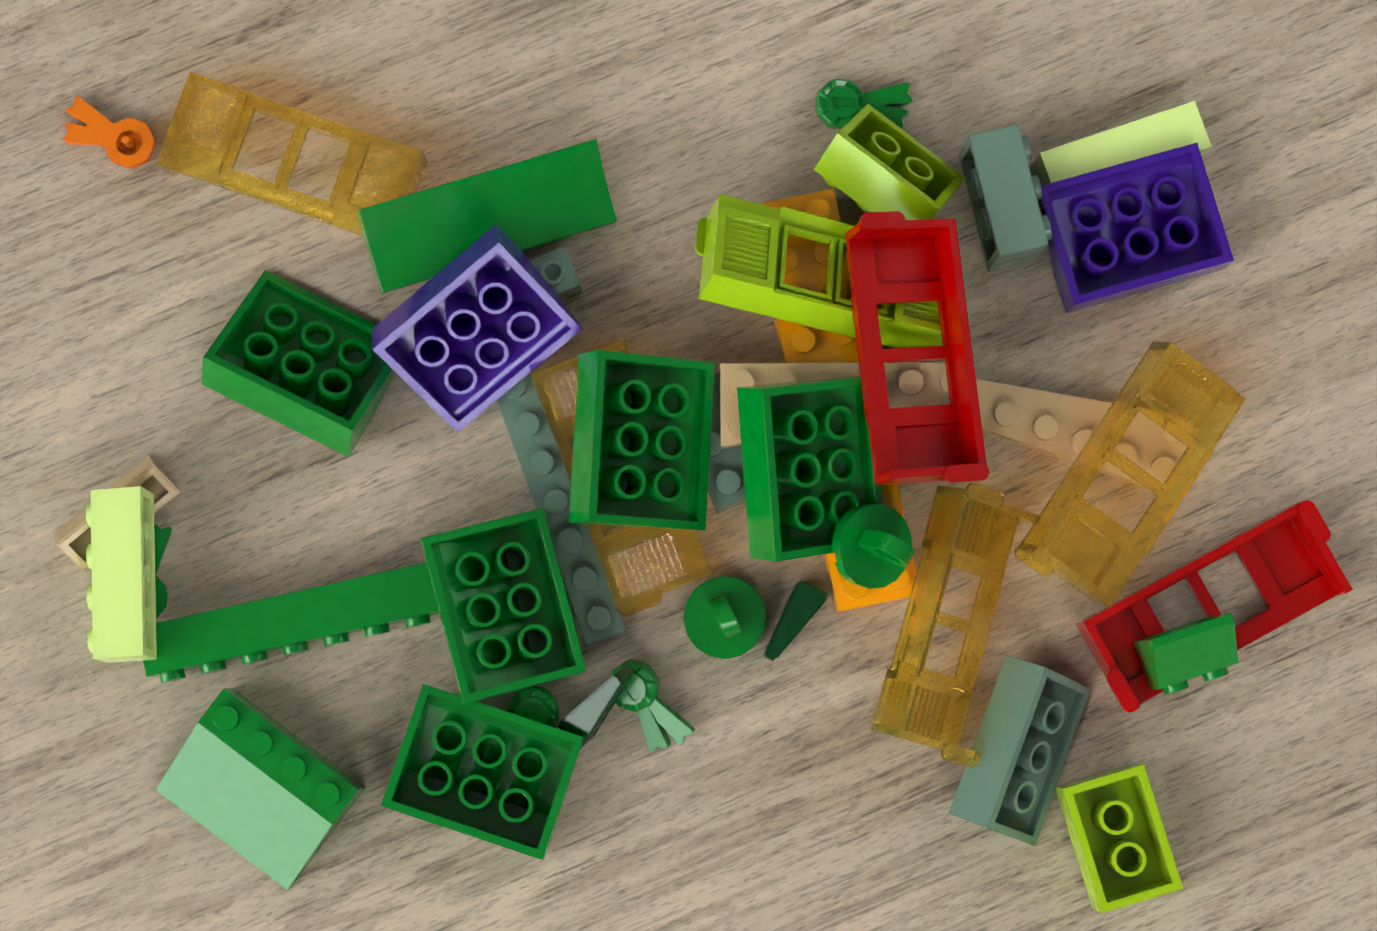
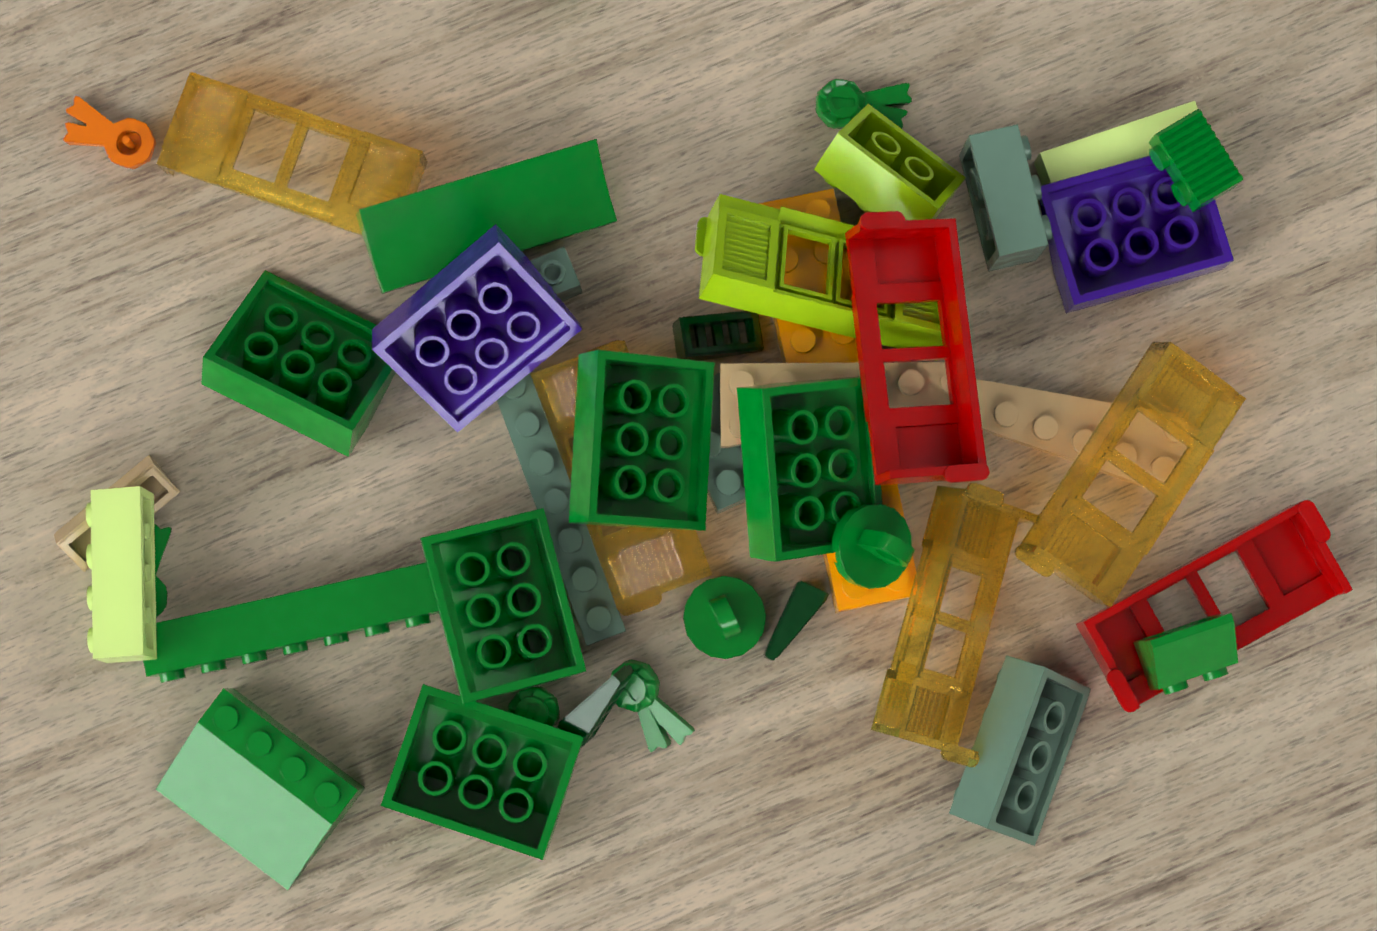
lime brick [1055,763,1183,913] -> none
none -> dark green slope [672,311,764,361]
none -> green brick [1149,109,1243,212]

